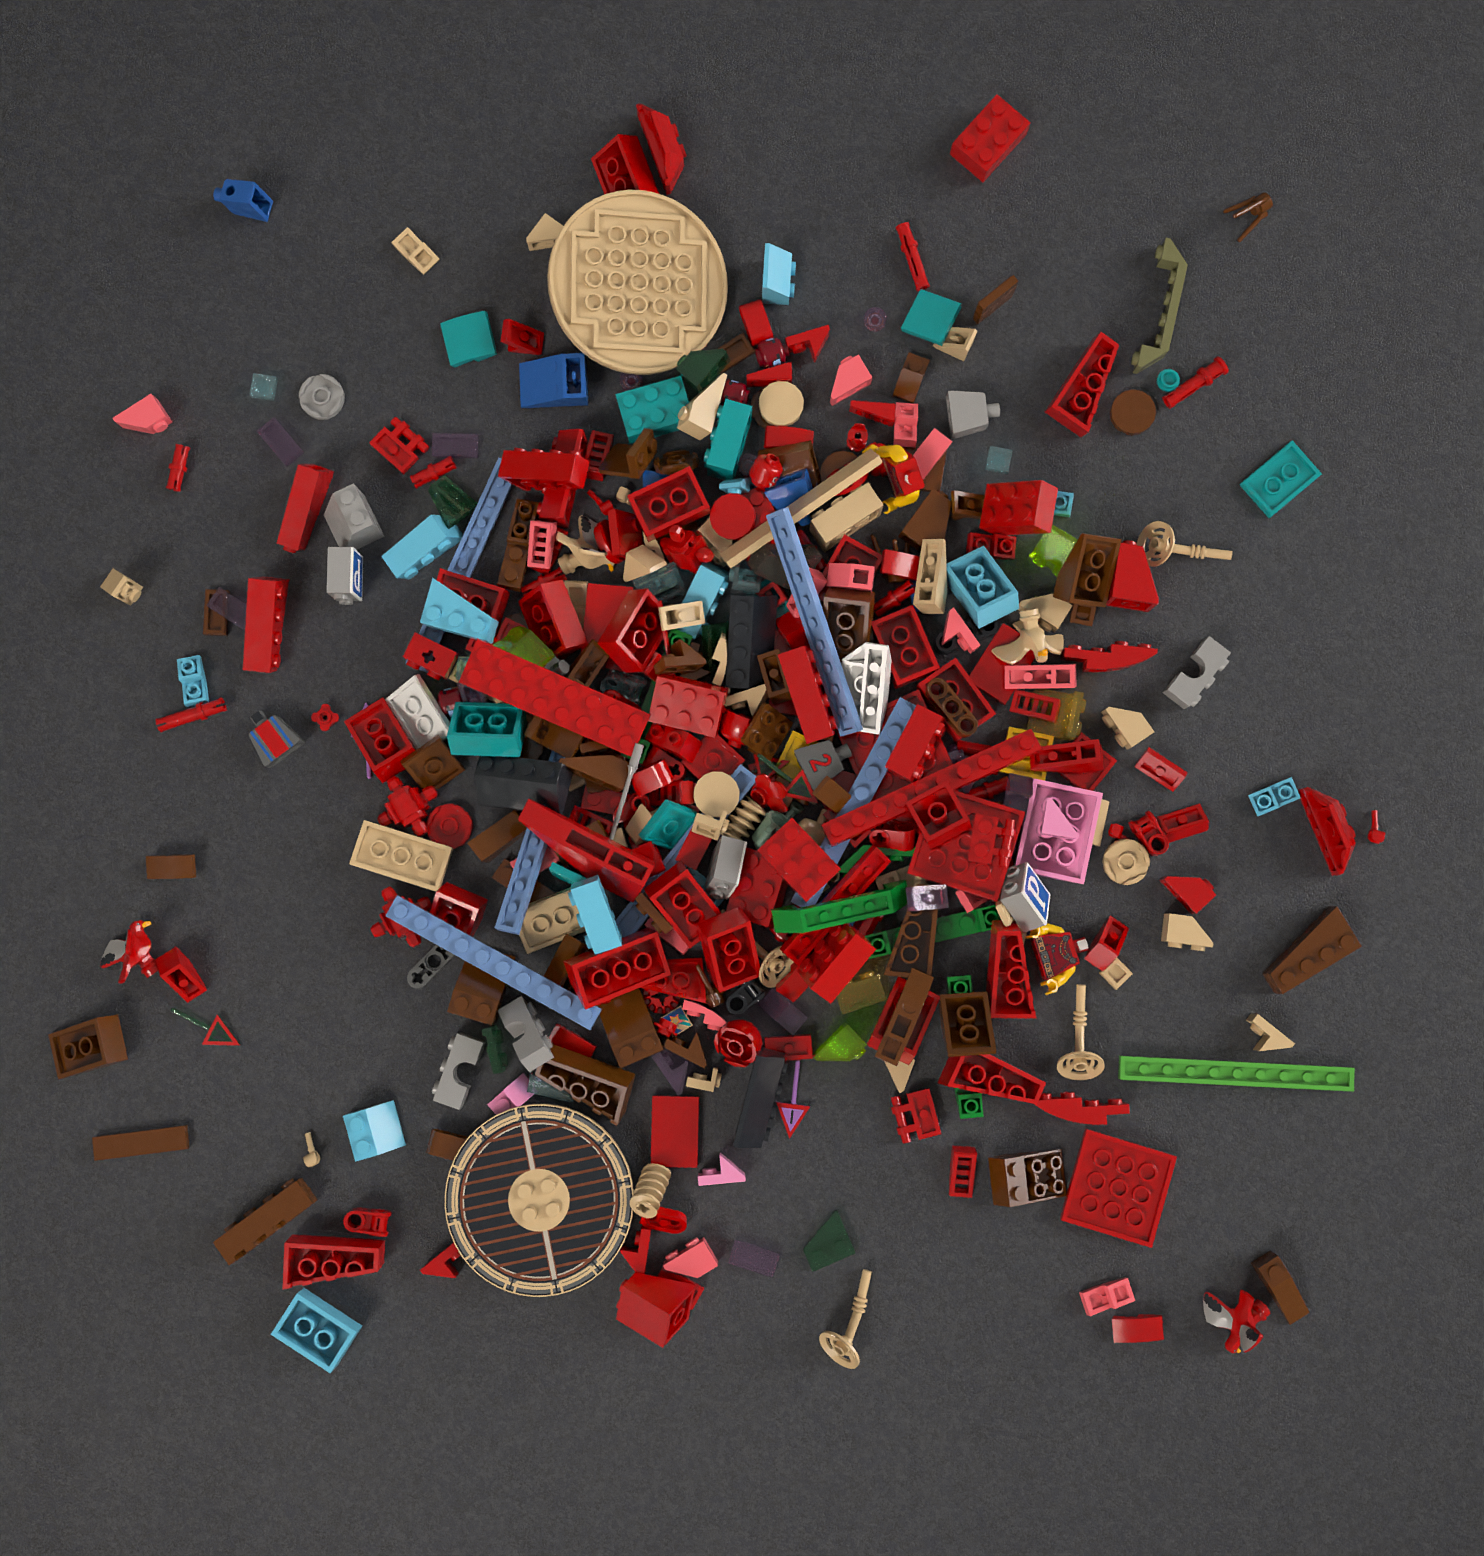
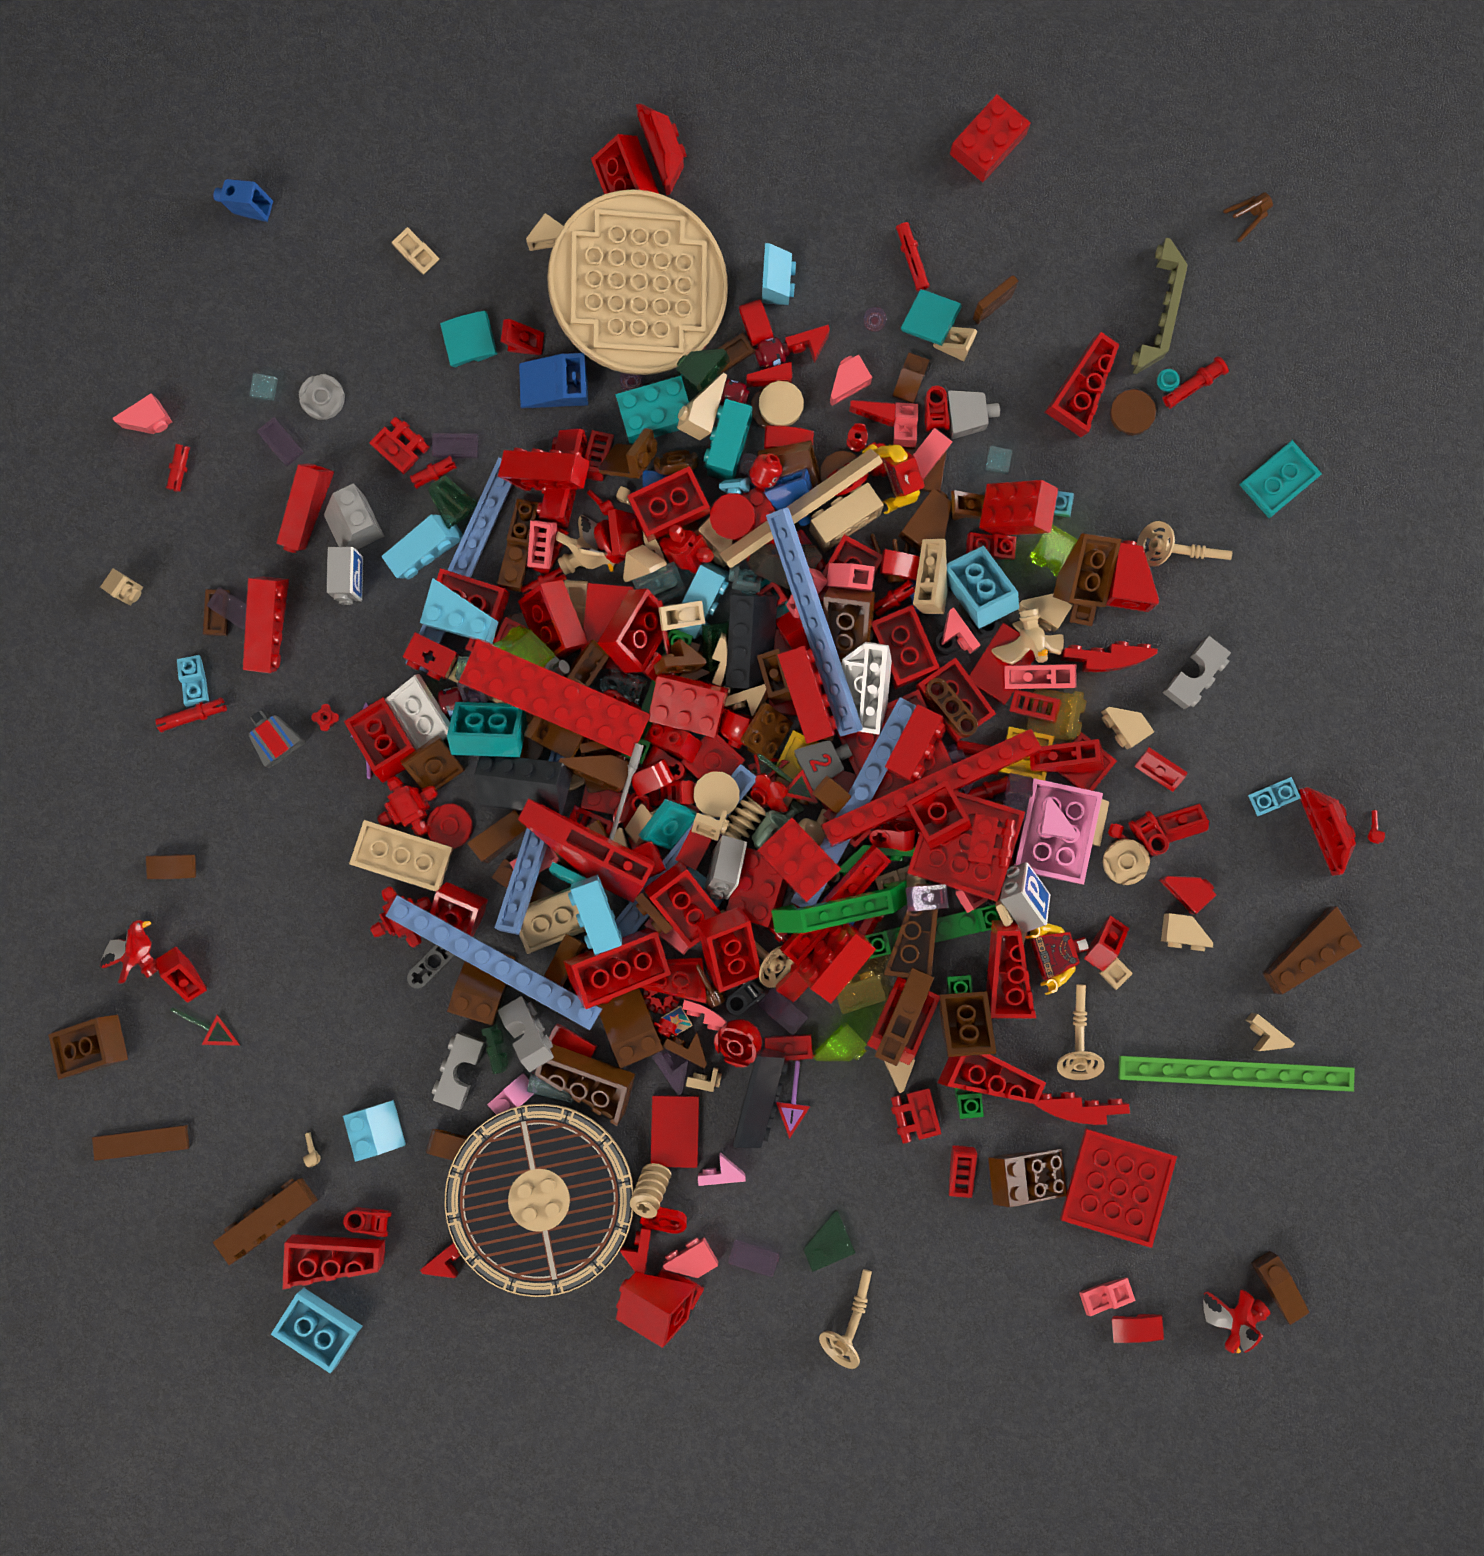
none -> red piece [924,386,950,432]

